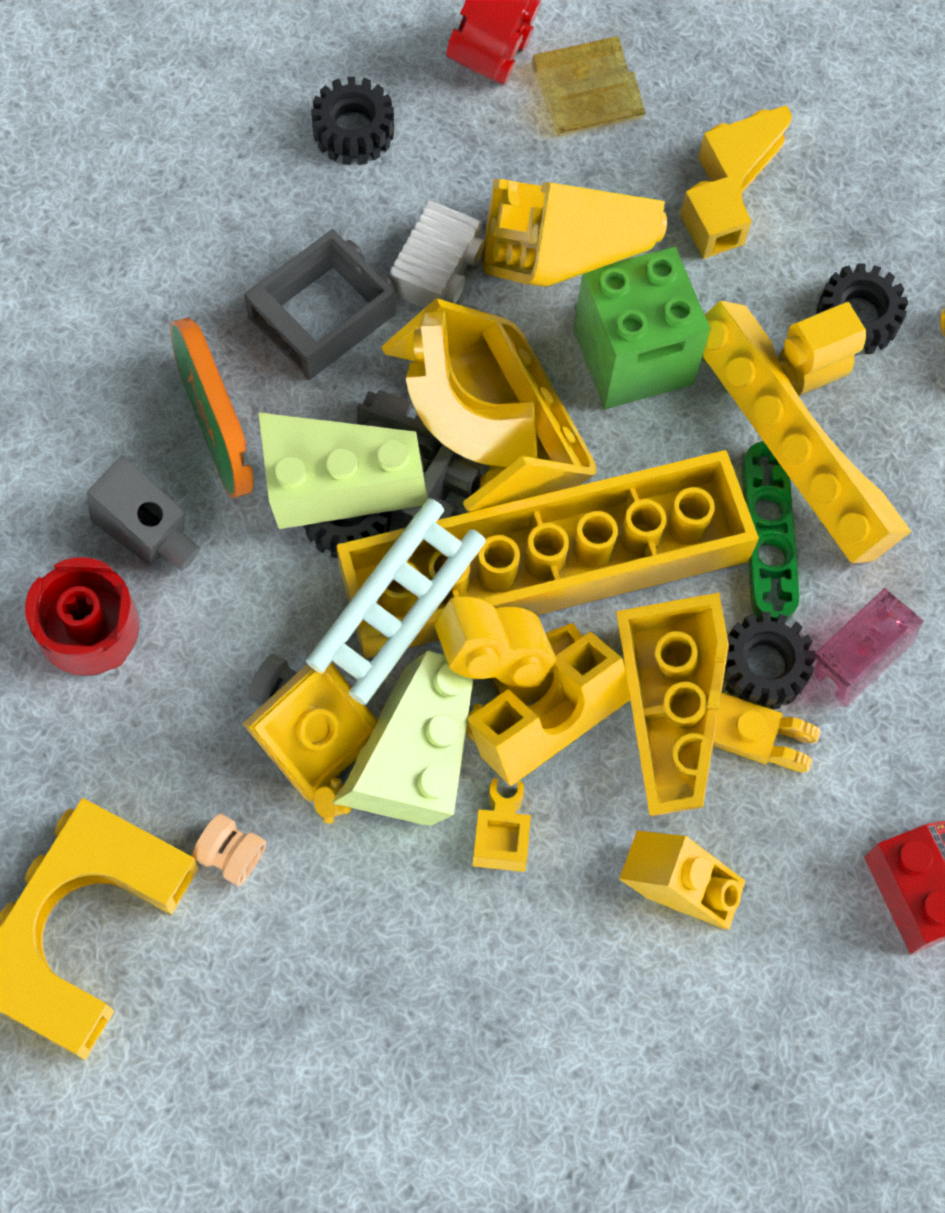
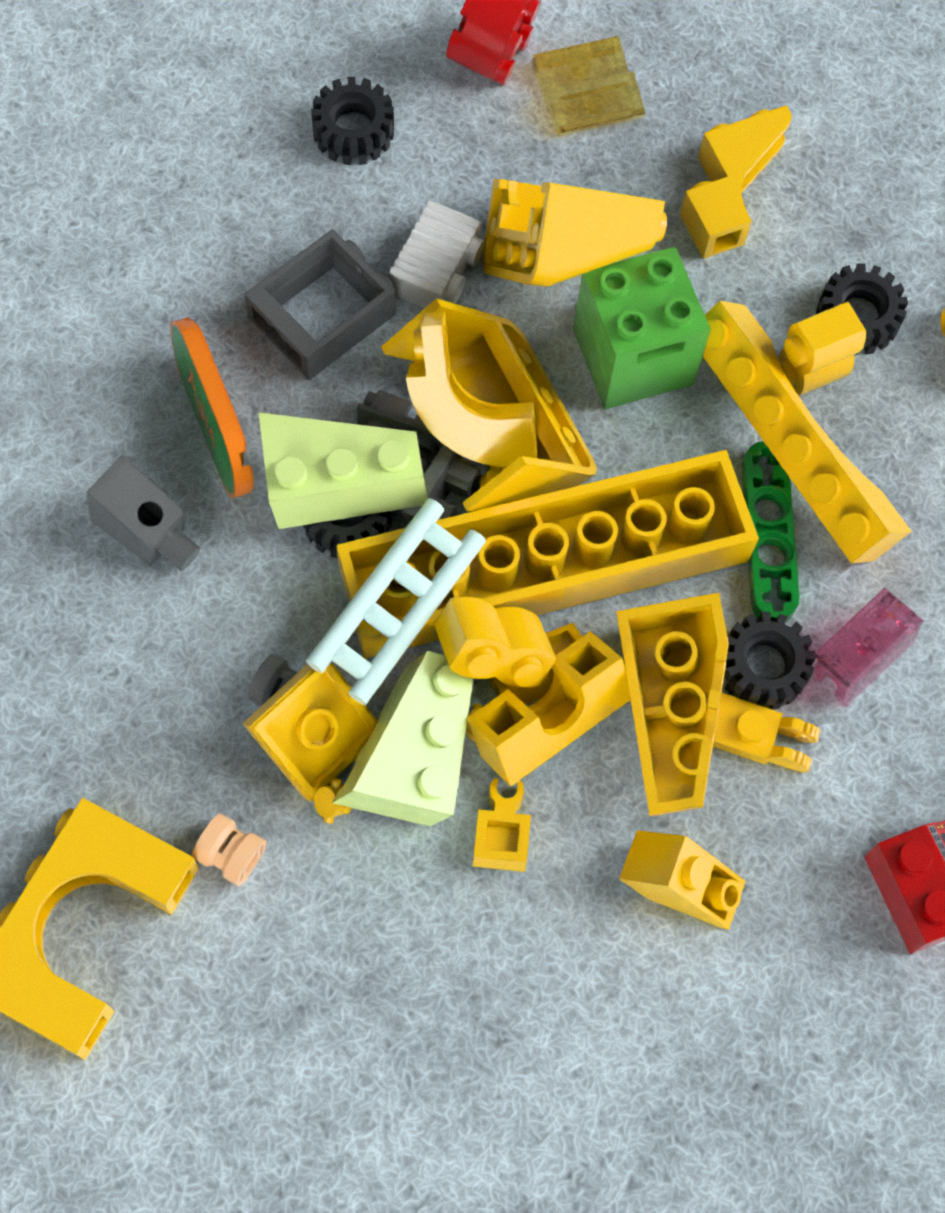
red brick [25,557,140,676] -> none

